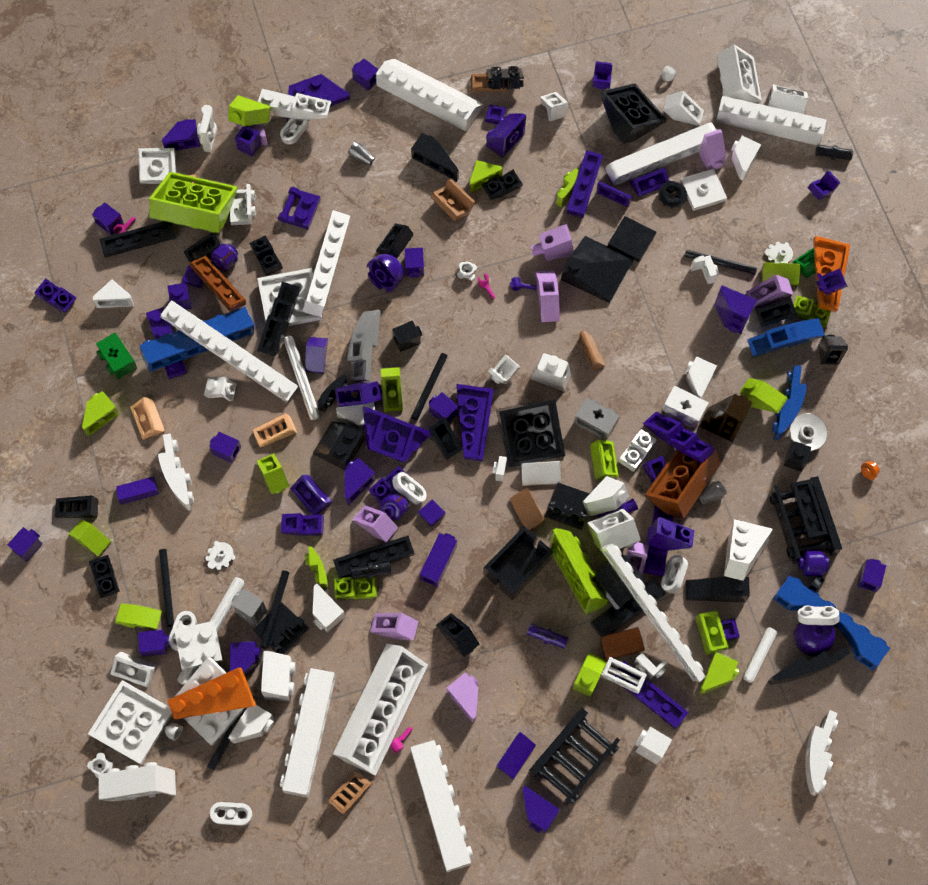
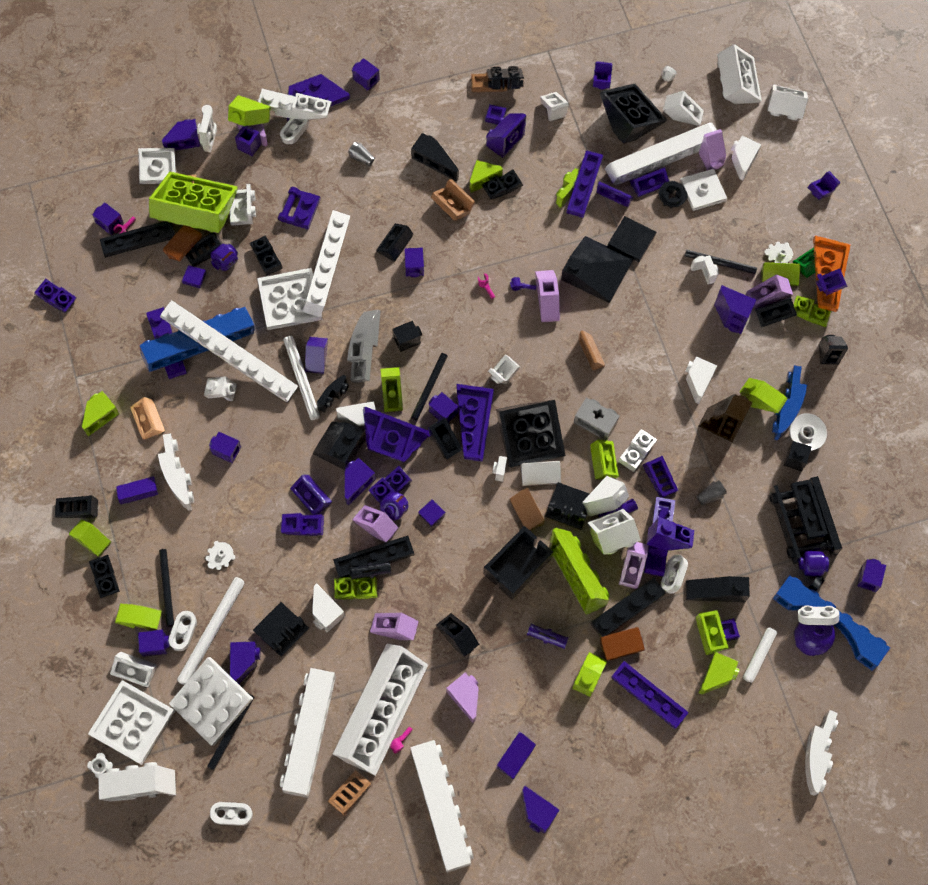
dark purple brick [7,527,42,562] -> none
white slope [93,279,134,308] -> none
green brick [96,332,137,379] -> none
white hinge [165,722,183,741] -> none
dark purple brick [167,283,192,310] -> none
orange wing [167,667,256,720] -> none
white plate [174,621,223,670] -> none
dark orange tile [190,256,246,312] -> none
white slope [228,705,274,743] -> none
light grey brick [232,588,267,627] -> none
light nougat slope [252,413,297,448] -> none
black slope [257,282,301,356] -> none
lime slope [257,454,290,494] -> none
black bar [259,570,290,649] -> none
white slope [261,651,296,701] -> none
lime slope [305,546,329,589] -> none
dark purple torso [335,381,382,407] -> none
dark purple cylinder [367,254,404,292] -> none
white slope [376,59,484,132] -> none
white plate [392,472,426,504] -> none
dark purple brick [419,533,457,588] -> none
white plate [457,262,477,280] -> none
black fence [528,708,620,806] -> none
lavender torso [531,224,574,261] -> none
white torso [531,353,571,392] -> none
black slope [592,553,645,610] -> none
white plate [600,544,706,682] -> none
white tile [601,657,647,694] -> none
white bracket [634,653,667,680] -> none
white brick [635,727,672,765] -> none
dark purple slope [643,412,715,463] -> none
dark orange slope [645,447,721,519] -> none
white brick [662,386,709,428] -> none
white brick [716,96,826,145] -> none
white wedge [724,519,773,581] -> none
blue slope [747,318,825,358] -> none
black slope [768,647,850,685] -> none
black pin [815,144,853,161] -> none
orange plate [861,461,880,480] -> none
none -> dark orange slope [162,225,202,262]

